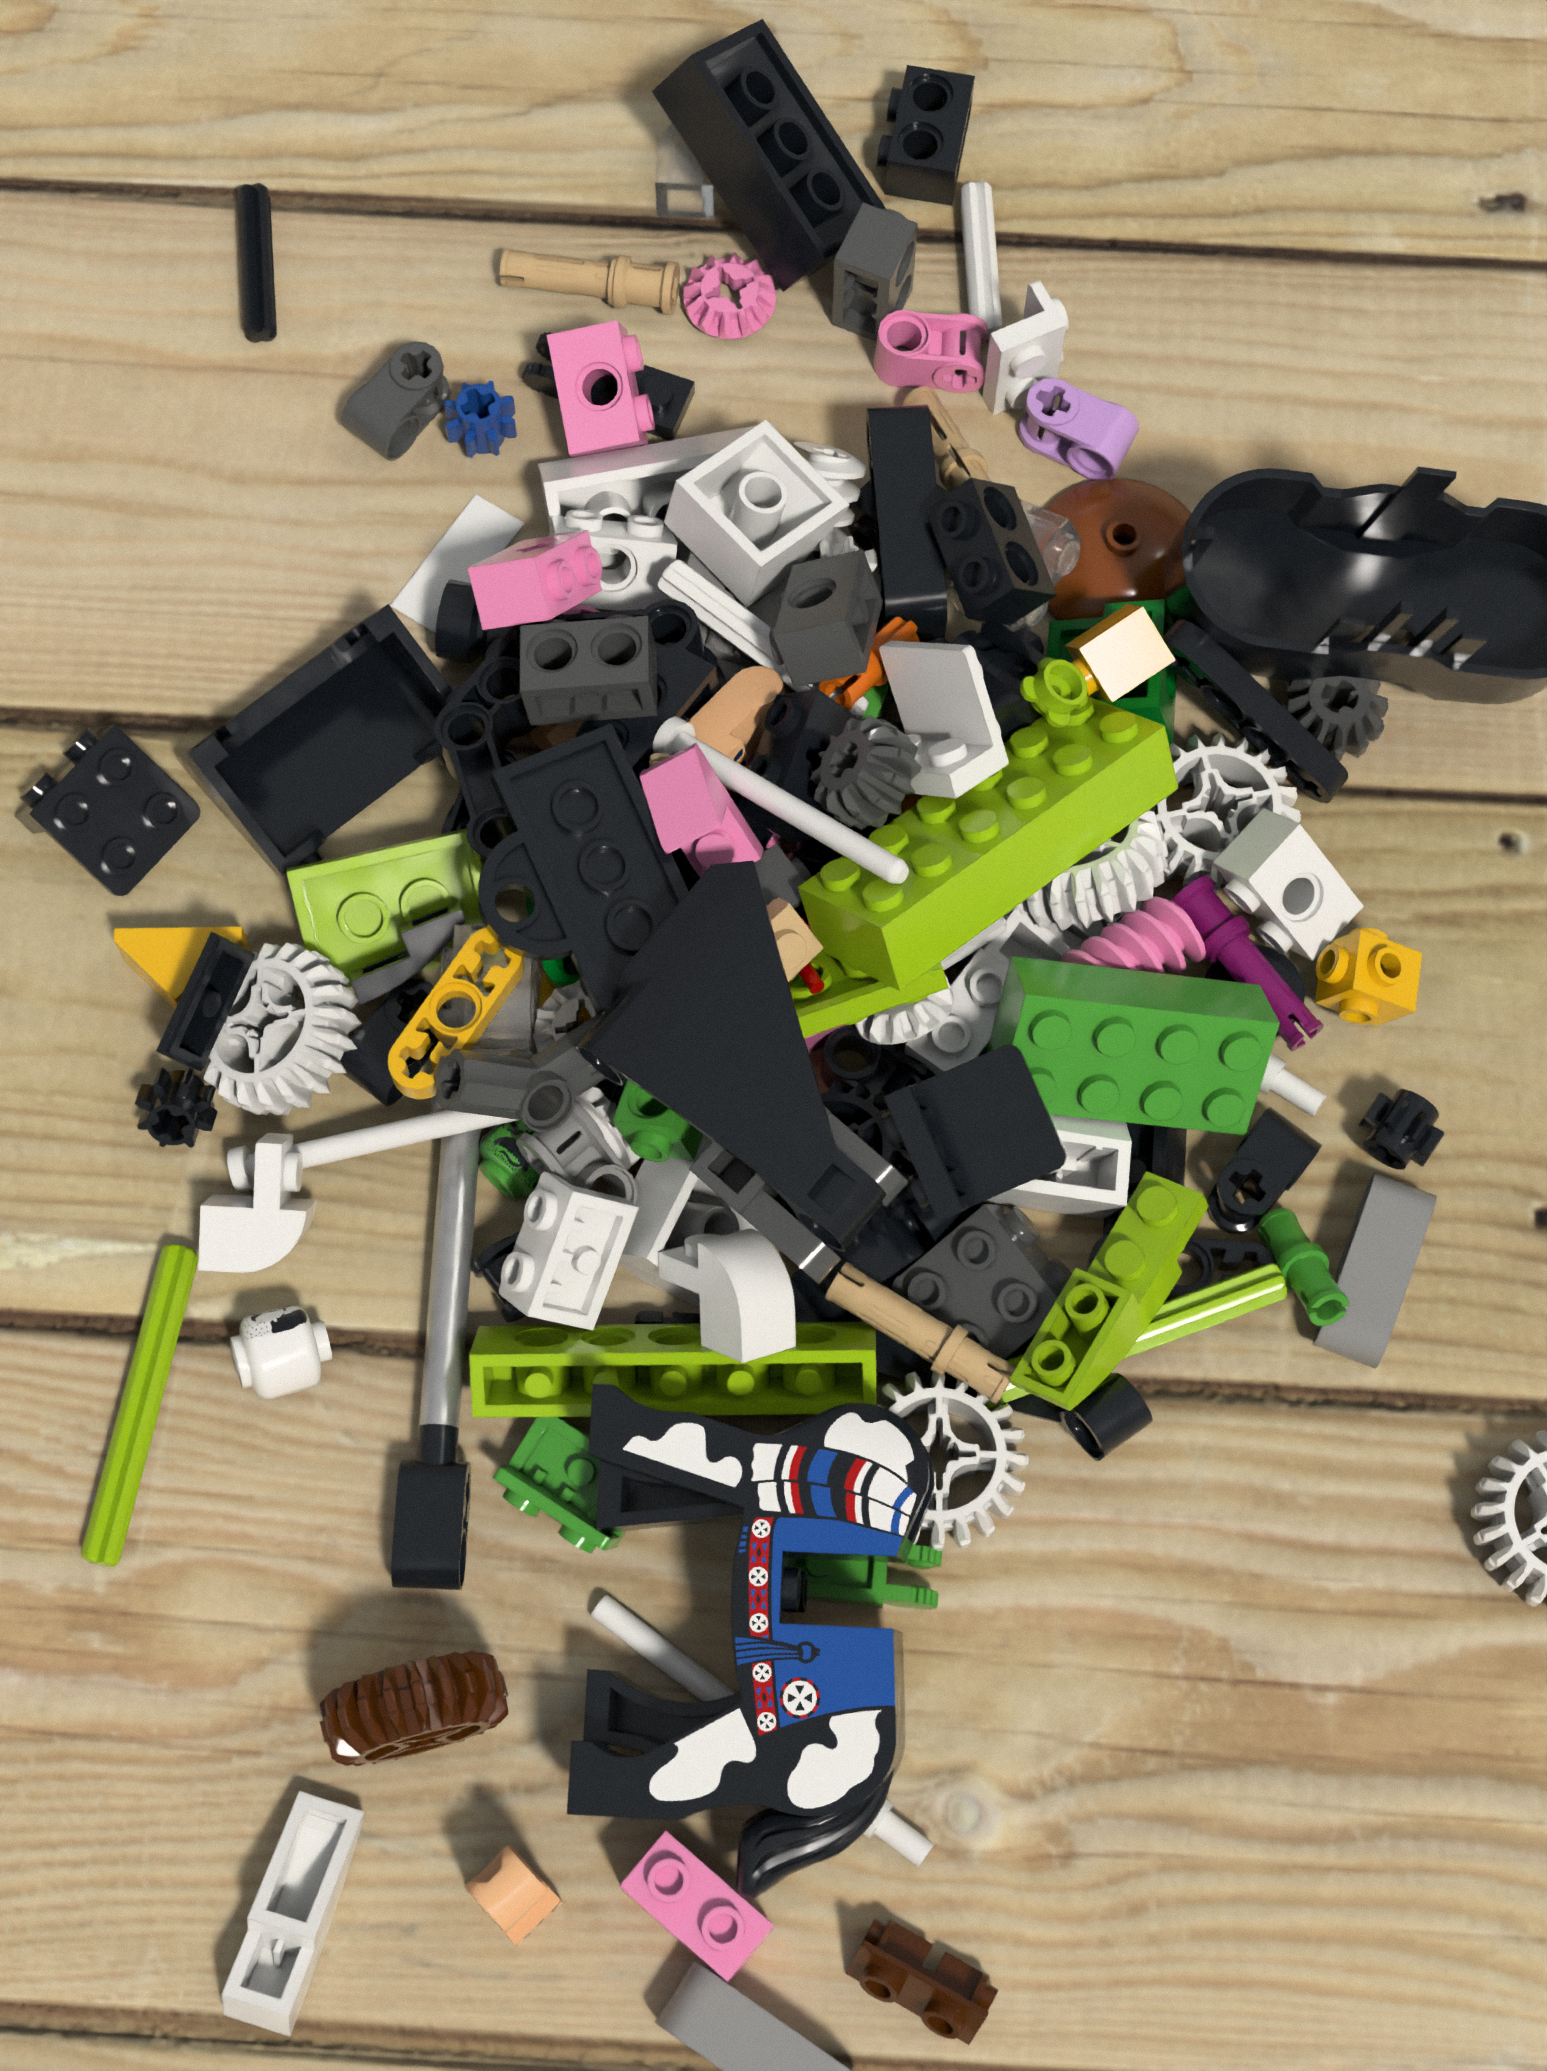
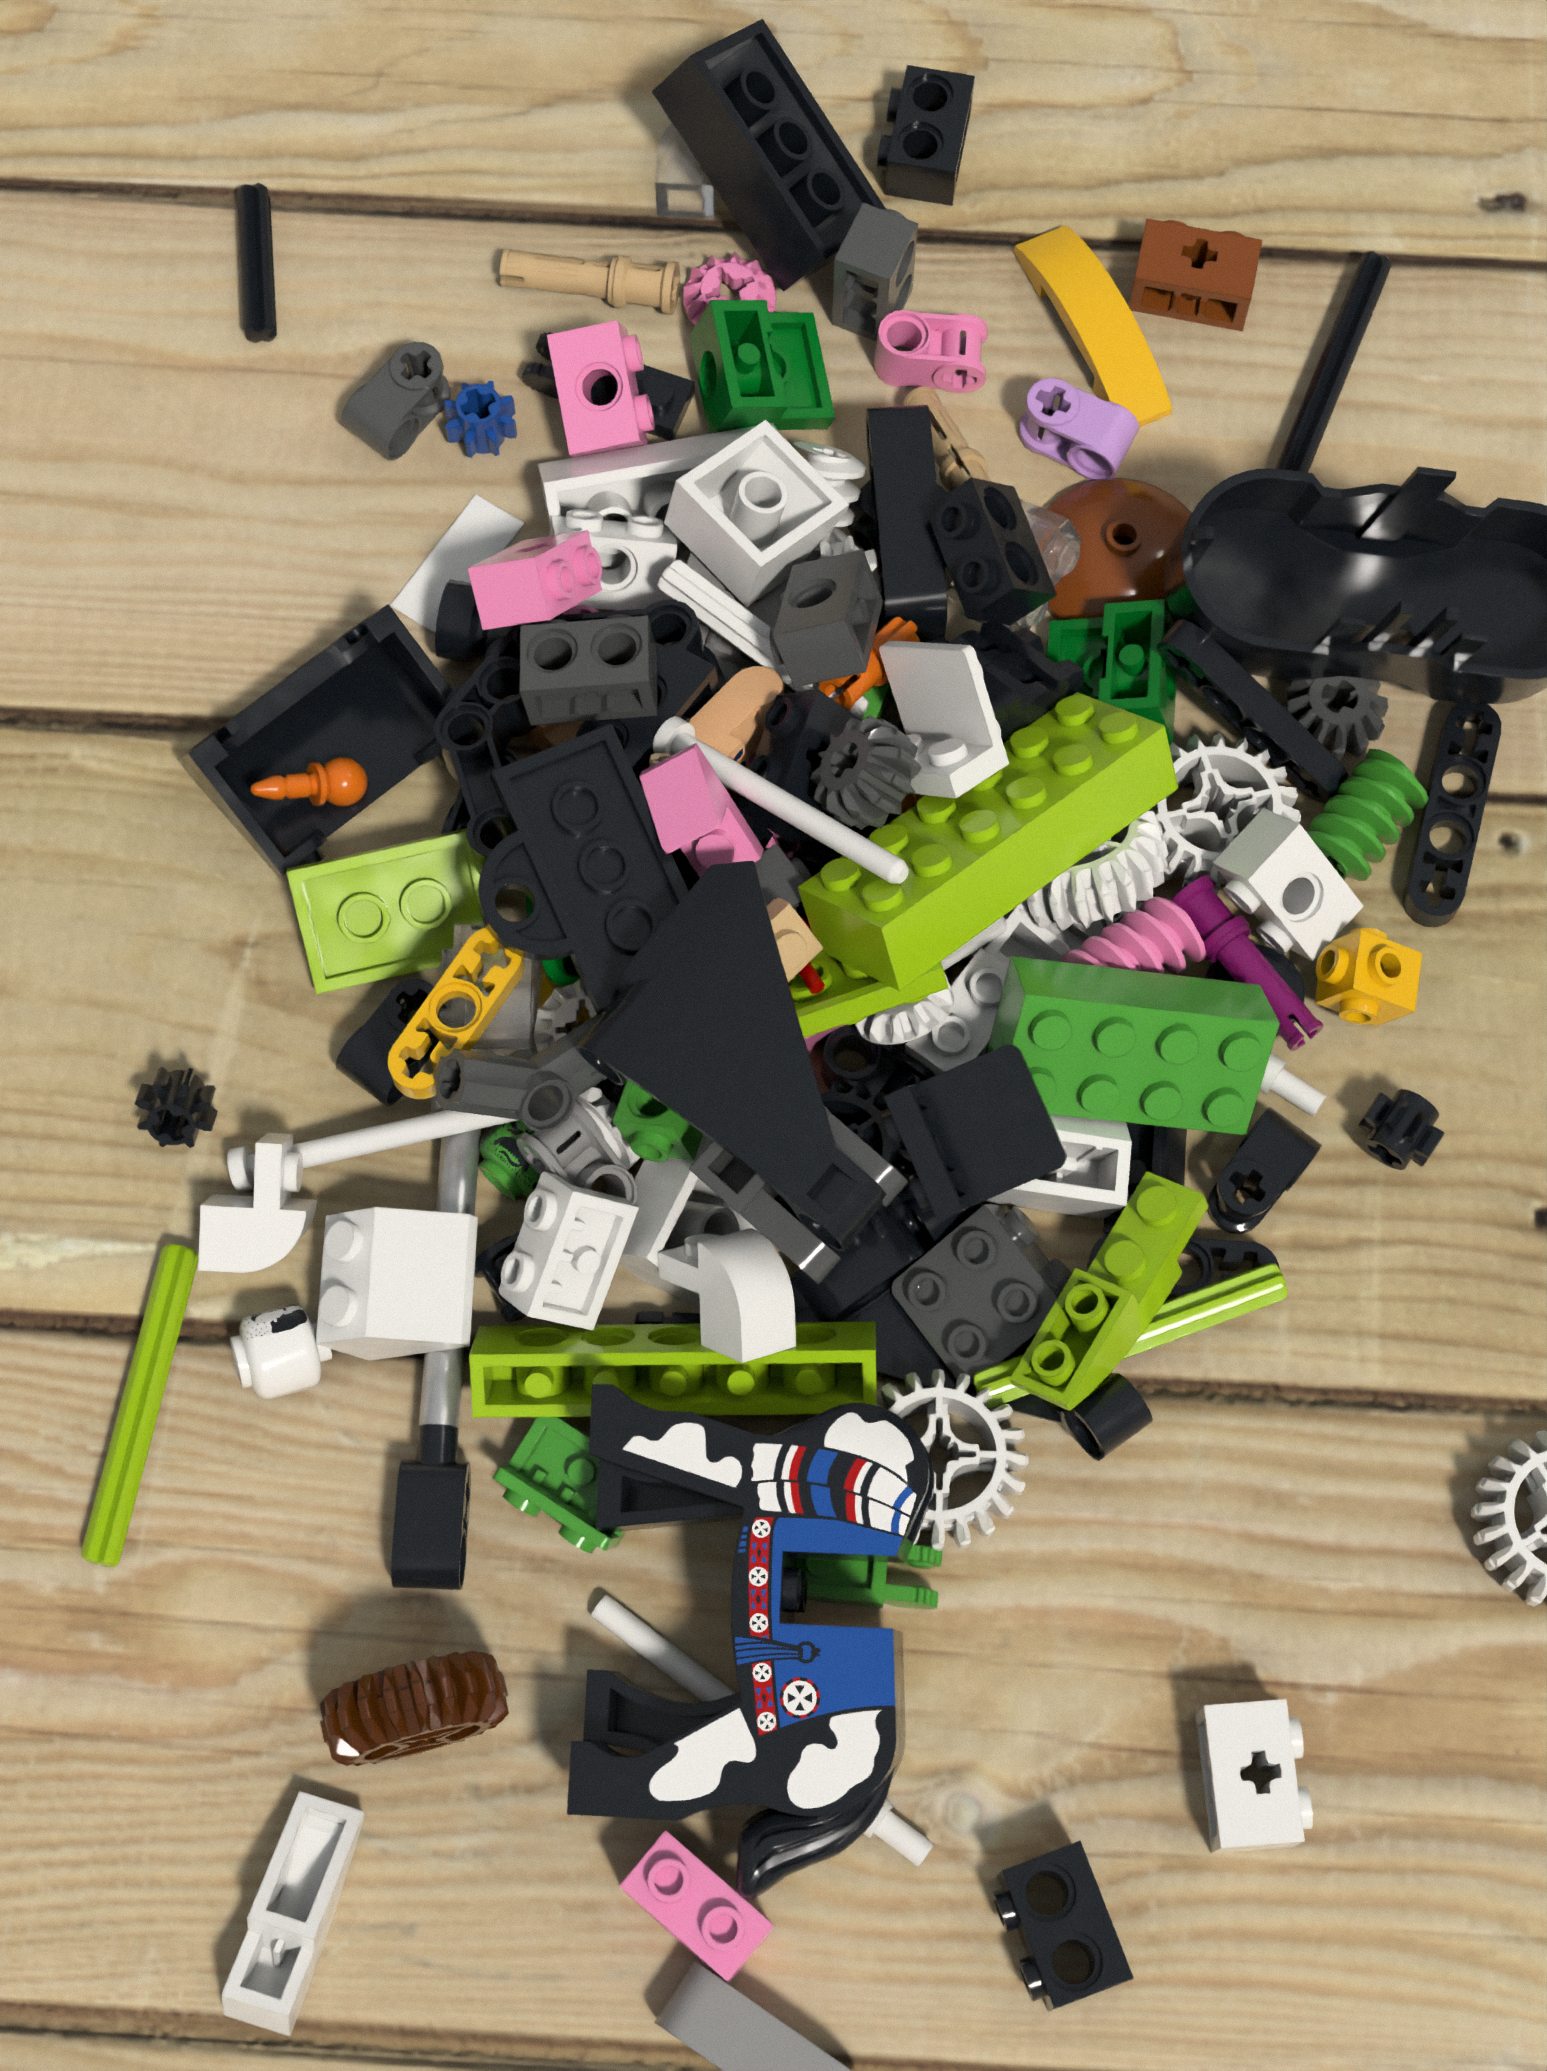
black bracket [15,724,200,896] -> none
yellow slope [114,927,252,1010] -> none
black slope [156,932,255,1072] -> none
white gear [203,942,362,1116] -> none
black slope [350,901,466,1005] -> none
light nougat leg [464,1845,563,1947] -> none
tan pin [825,1262,1017,1404] -> none
reddish brown hinge [846,1919,998,2045] -> none
white axle [960,181,1002,340] -> none
white bracket [982,280,1069,415] -> none
lime plate [1020,657,1088,728] -> none
brick [1065,604,1175,702] -> none
bright green pin [1257,1208,1349,1326] -> none
light grey beam [1313,1173,1437,1369] -> none
none -> orange bar [250,757,368,807]
none -> white slope [316,1207,478,1361]
none -> green brick [689,300,835,434]
none -> black brick [991,1840,1134,2012]
none -> yellow slope [1014,225,1173,427]
none -> dark orange brick [1129,218,1262,331]
none -> white brick [1195,1699,1313,1854]
none -> black axle [1275,251,1392,473]
none -> bright green piece [1307,749,1429,881]
none -> black beam [1403,702,1501,928]

